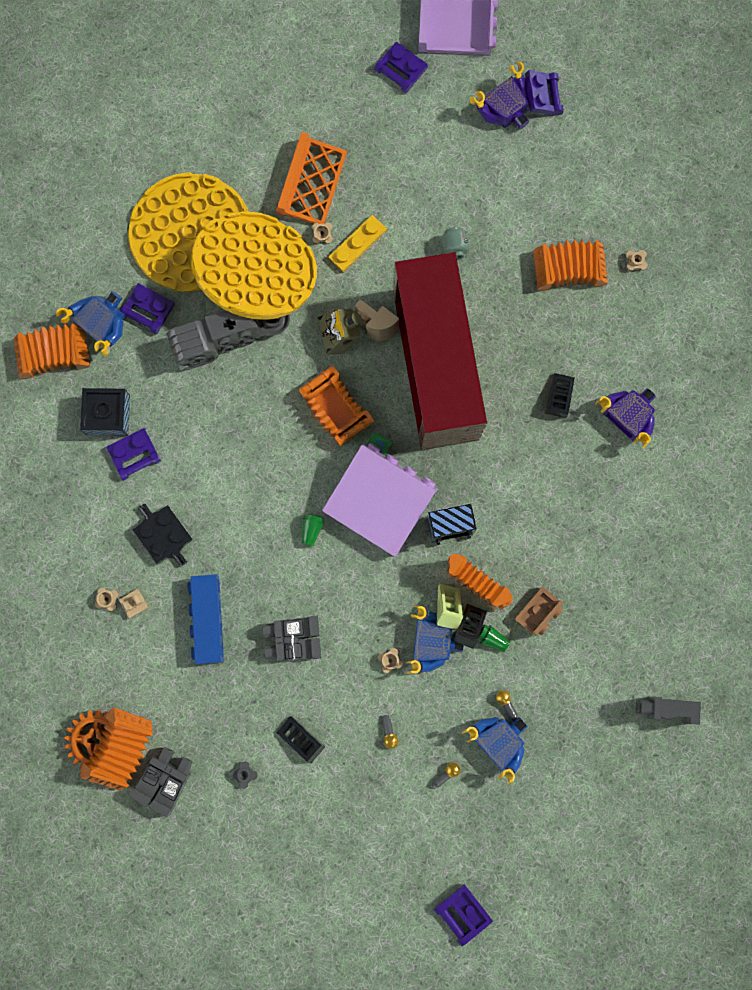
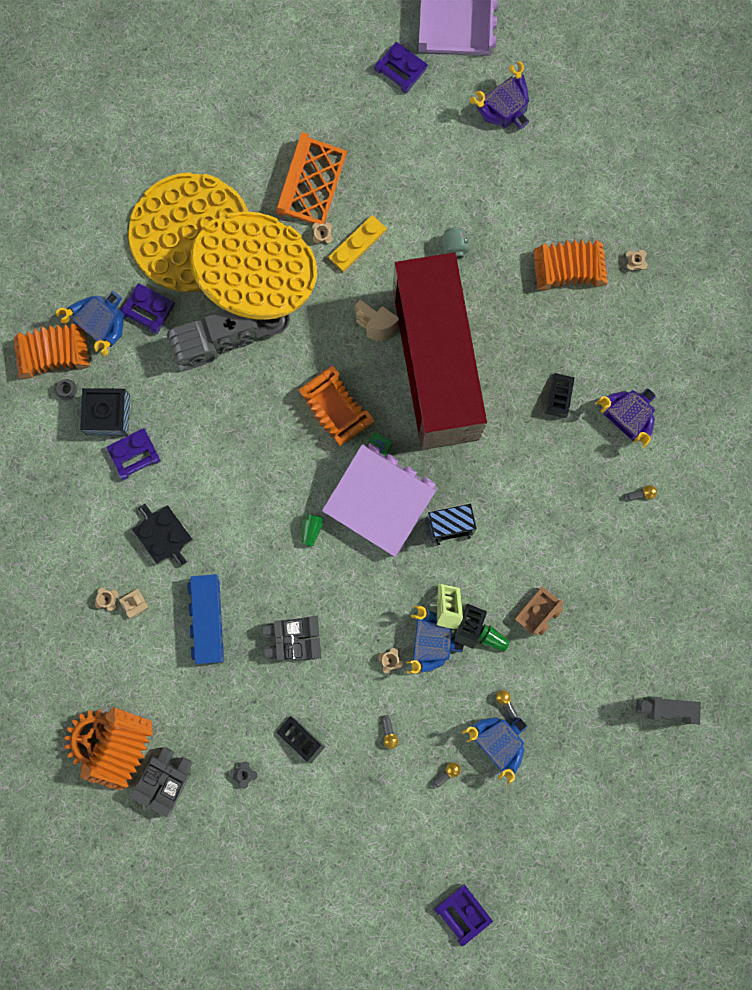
olive torso [317,309,362,354] -> none
orange piece [447,554,513,611] -> none
dark purple plate [524,70,564,116] -> none
none -> dark grey plate [56,379,77,400]
none -> piece [624,485,657,501]

